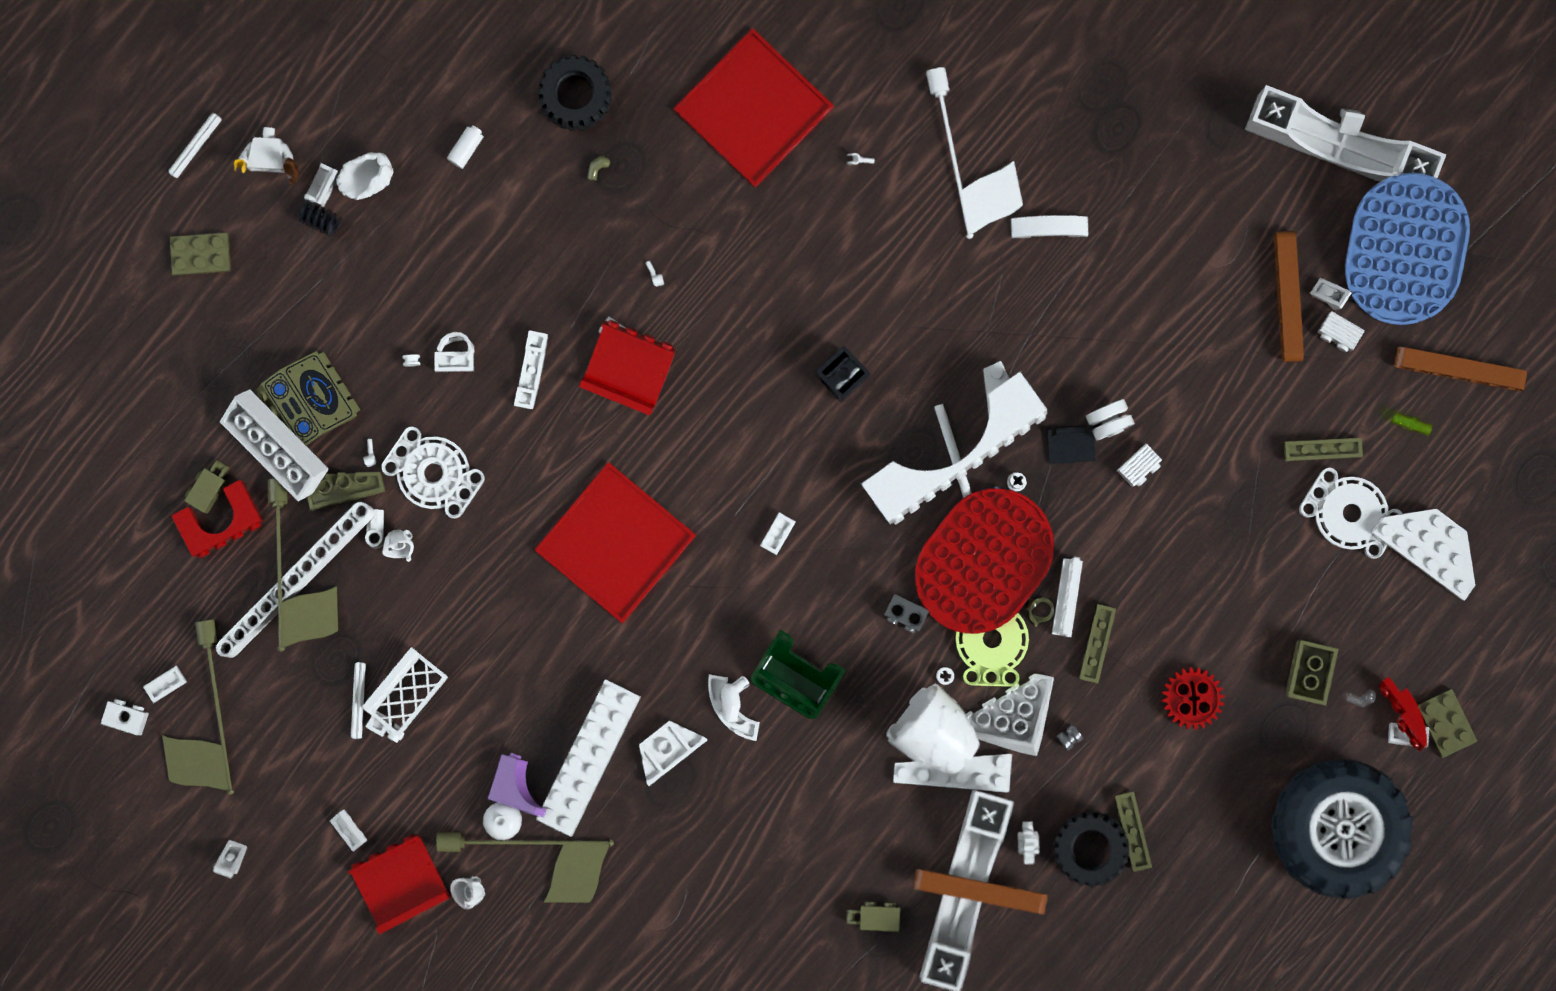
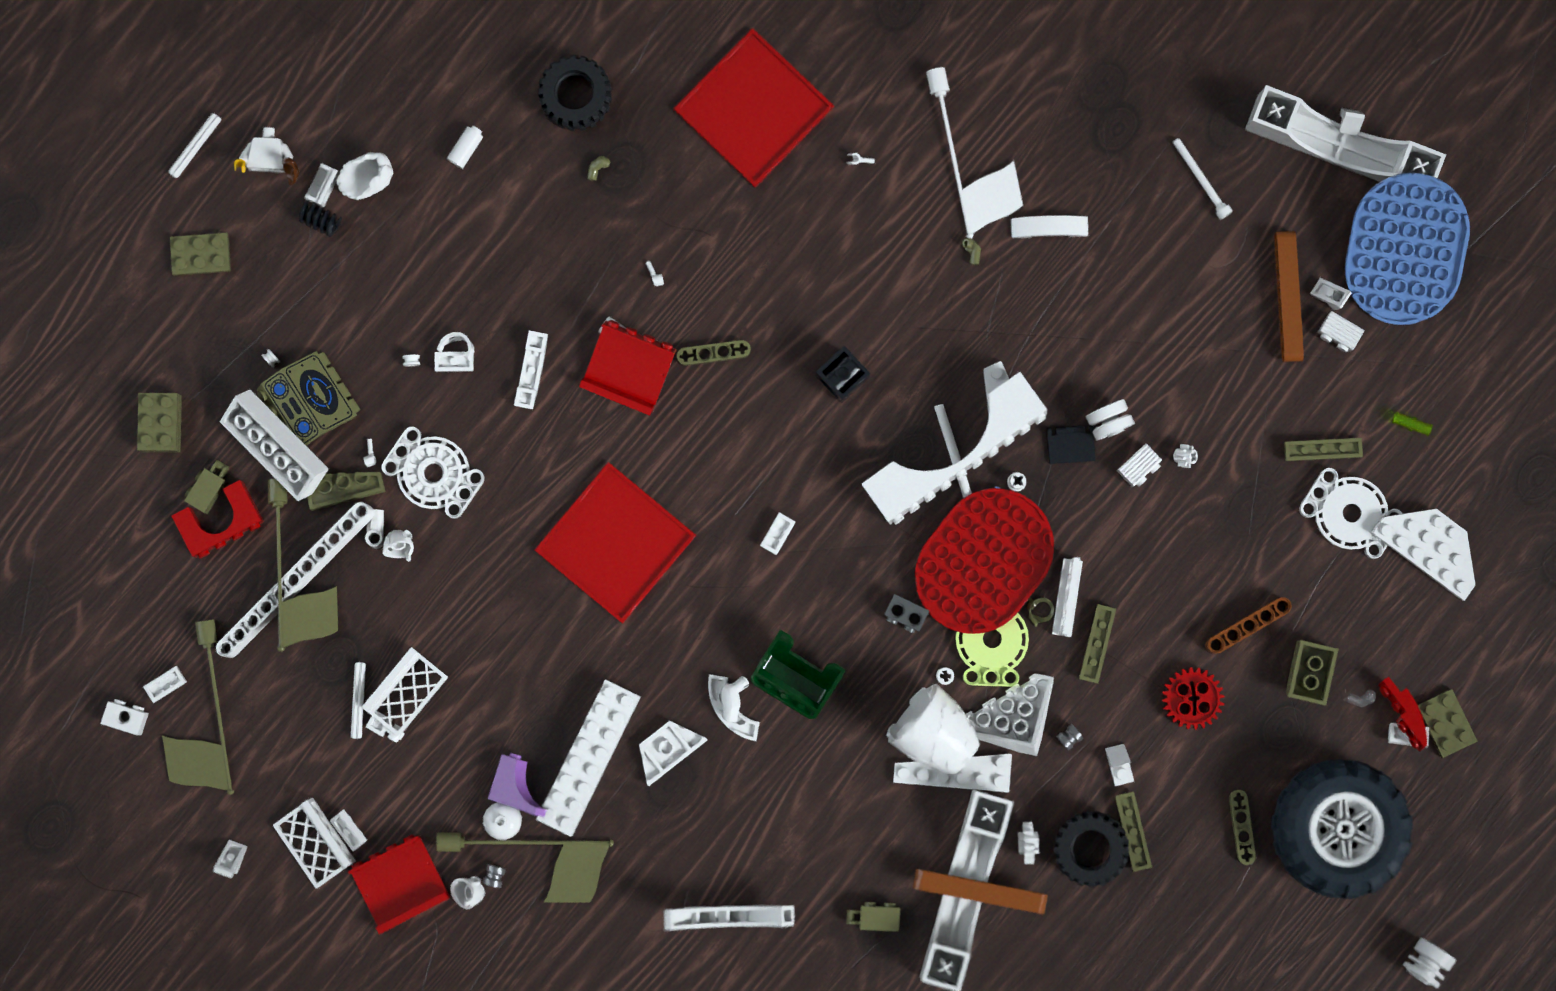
dark orange beam [1394,347,1527,391] -> none
none -> olive brick [137,393,182,453]
none -> white bush [262,349,280,368]
none -> white fence [273,798,356,889]
none -> flat silver wheel [482,864,506,888]
none -> white arch [664,904,794,930]
none -> olive beam [677,340,751,366]
none -> olive arm [962,238,981,265]
none -> white slope [1105,744,1134,786]
none -> white piece [1173,139,1233,220]
none -> white gear [1173,444,1198,468]
none -> dark orange beam [1205,597,1292,654]
none -> olive beam [1229,790,1256,865]
none -> white wheel [1403,938,1456,988]

